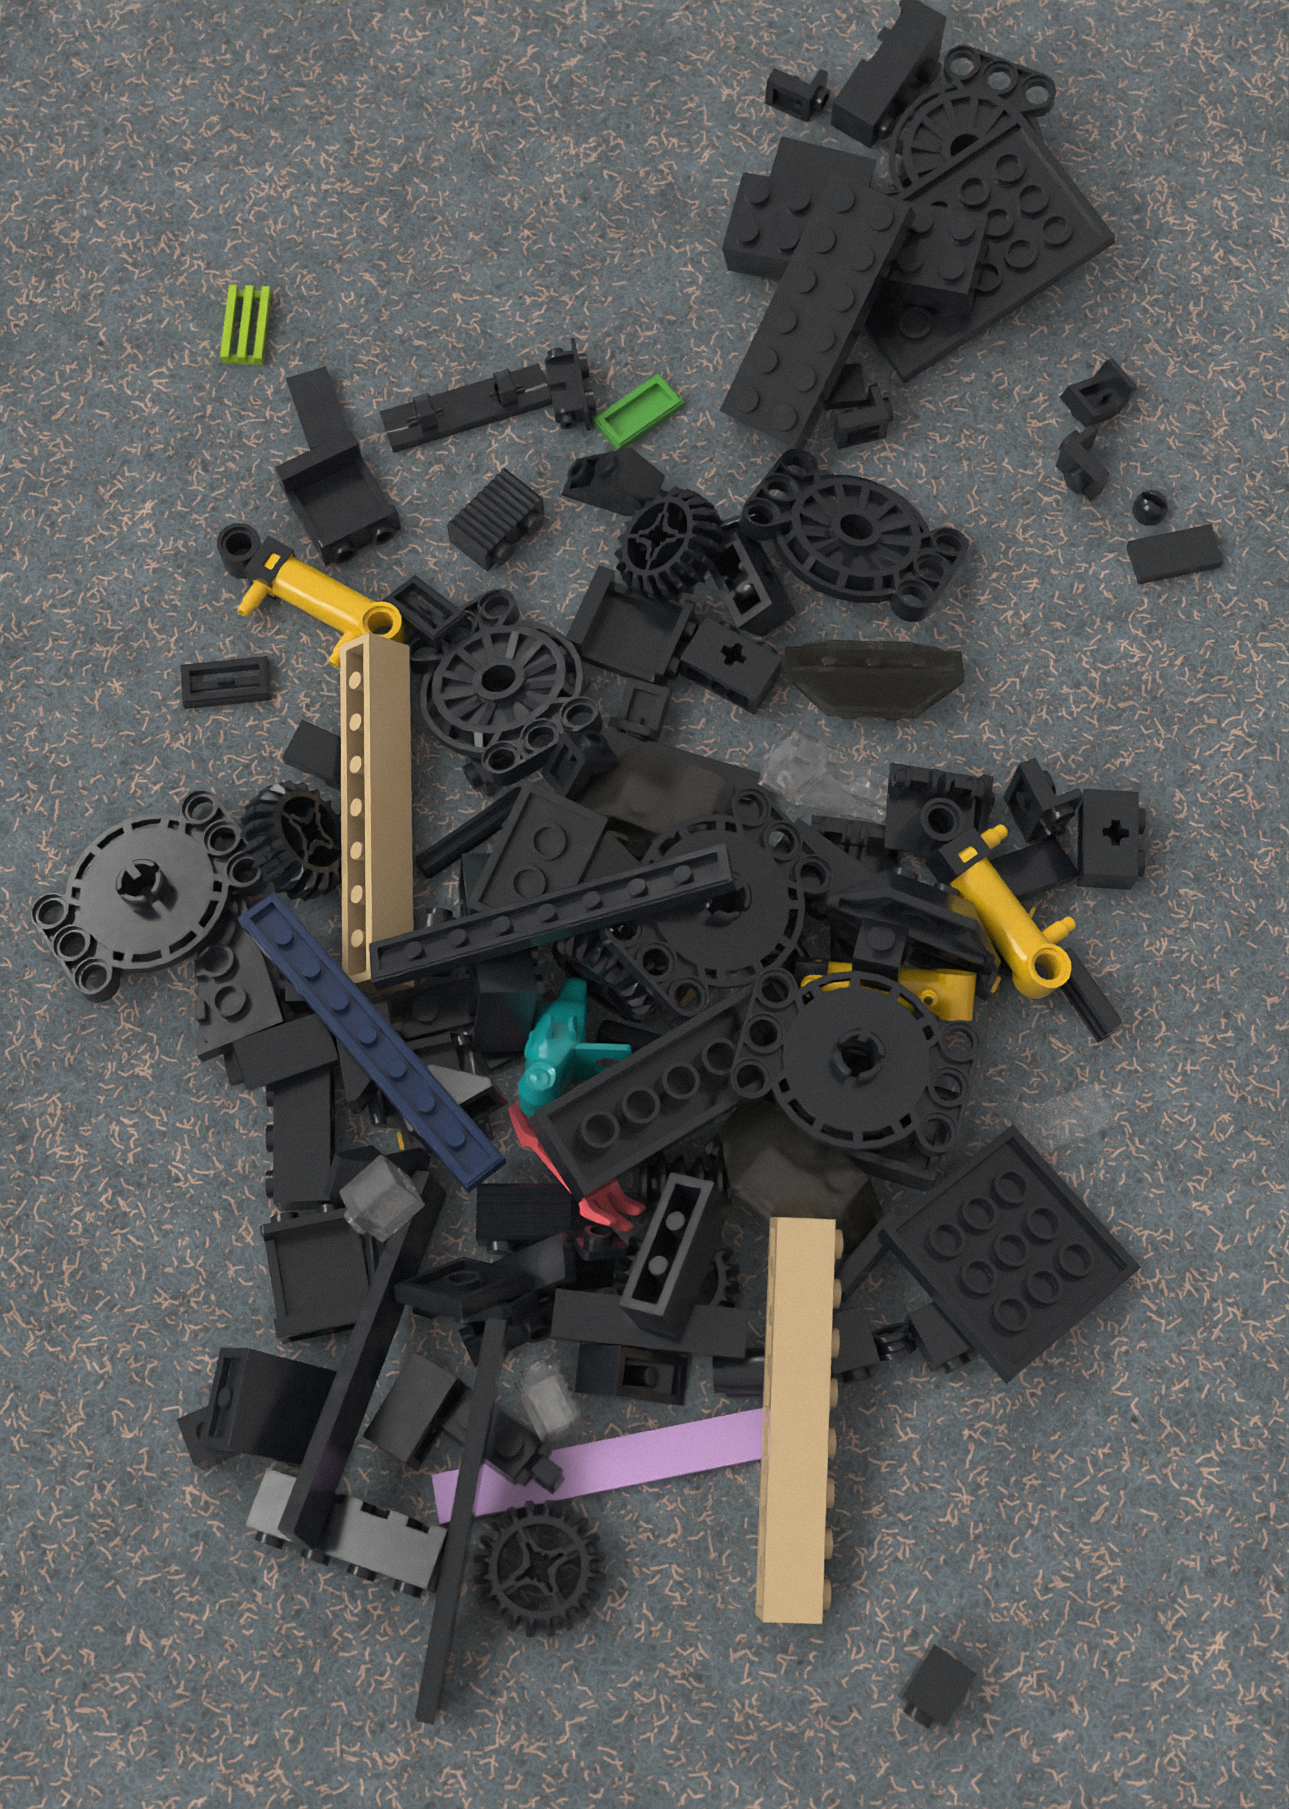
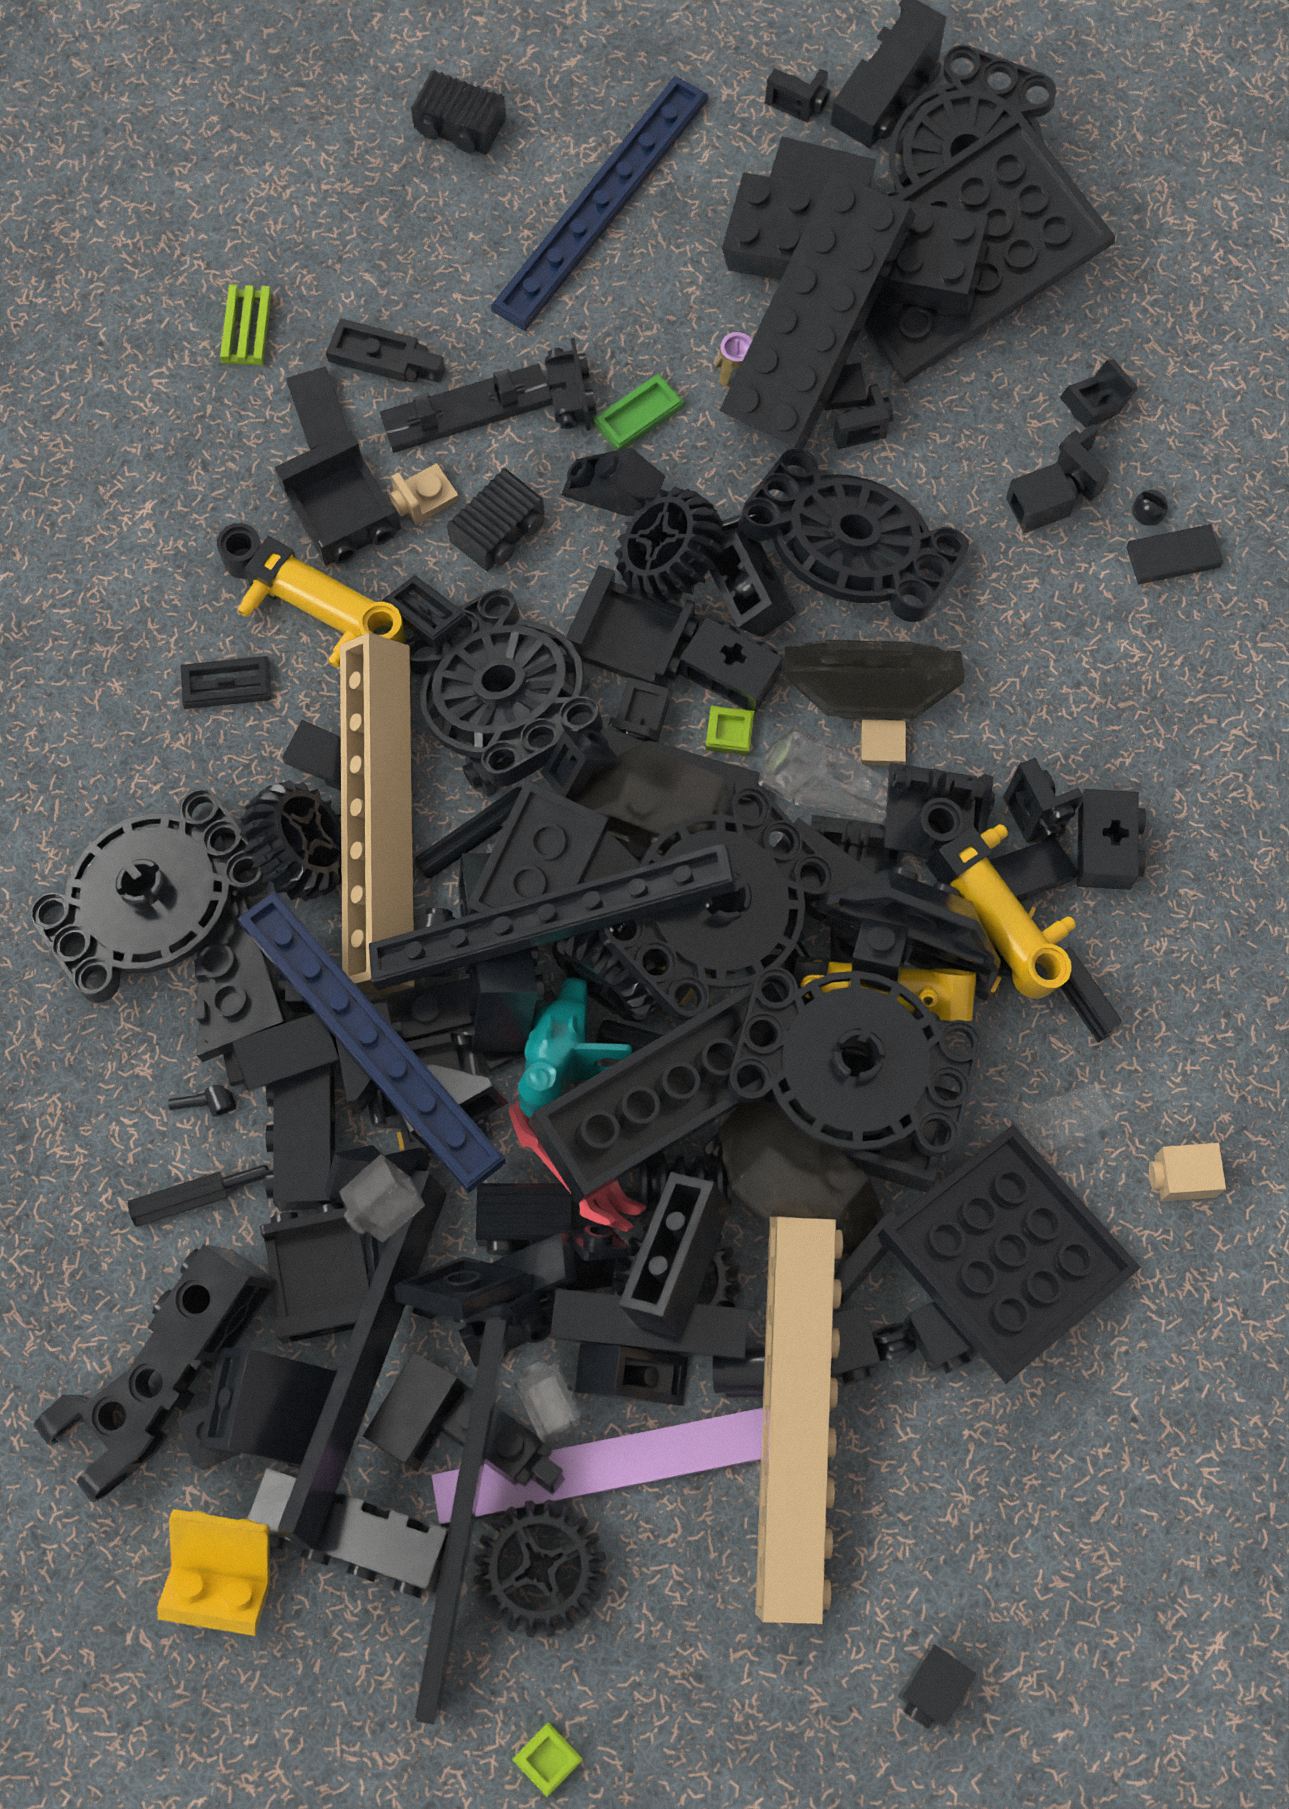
none -> black brick [33,1244,278,1502]
none -> black axle [128,1164,269,1227]
none -> yellow bracket [157,1509,270,1636]
none -> black hand [168,1085,236,1117]
none -> black hinge [326,318,446,383]
none -> tan bracket [389,463,459,525]
none -> black brick [411,69,507,155]
none -> dark blue tile [491,76,708,331]
none -> lime tile [512,1722,583,1797]
none -> lime tile [705,706,754,756]
none -> lavender piece [716,332,752,386]
none -> tan tile [860,719,906,766]
none -> black brick [1006,463,1077,533]
none -> tan brick [1149,1143,1226,1202]

